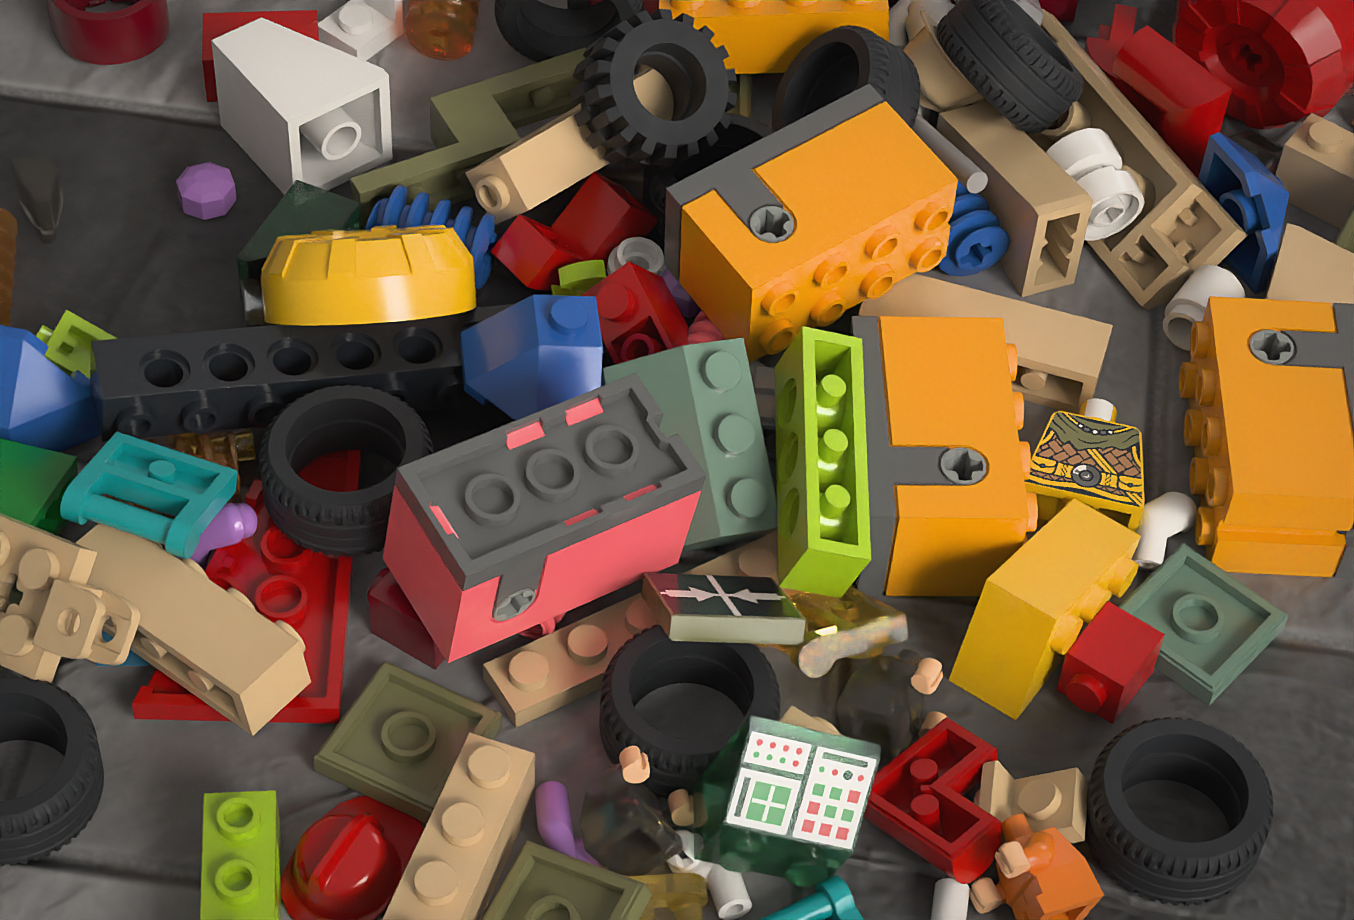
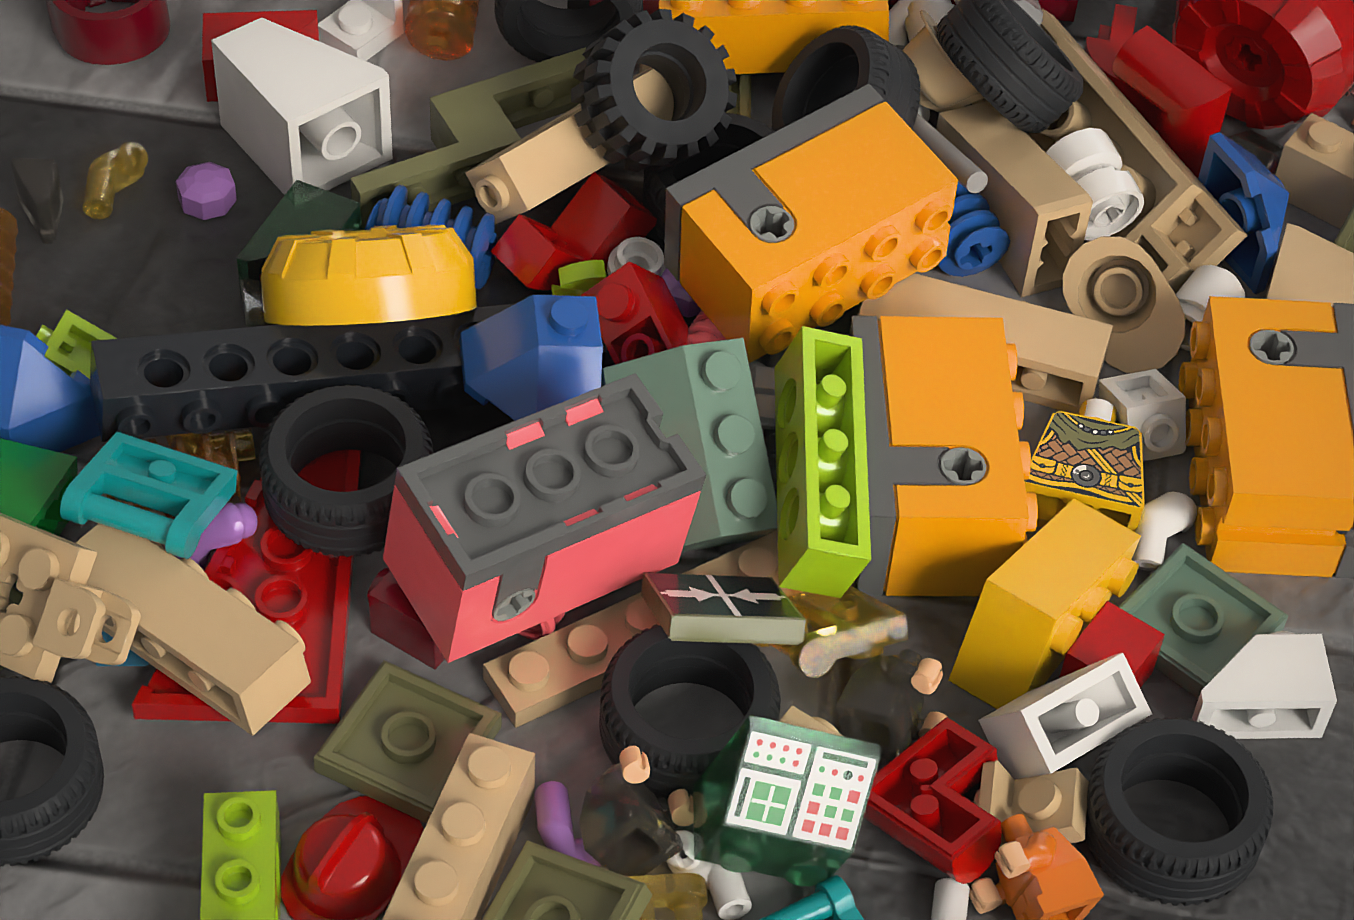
none -> clear yellow arm [83,142,148,219]
none -> white slope [979,653,1152,780]
none -> tan piece [1063,236,1185,373]
none -> white bracket [1099,369,1186,461]
none -> white slope [1192,631,1337,739]

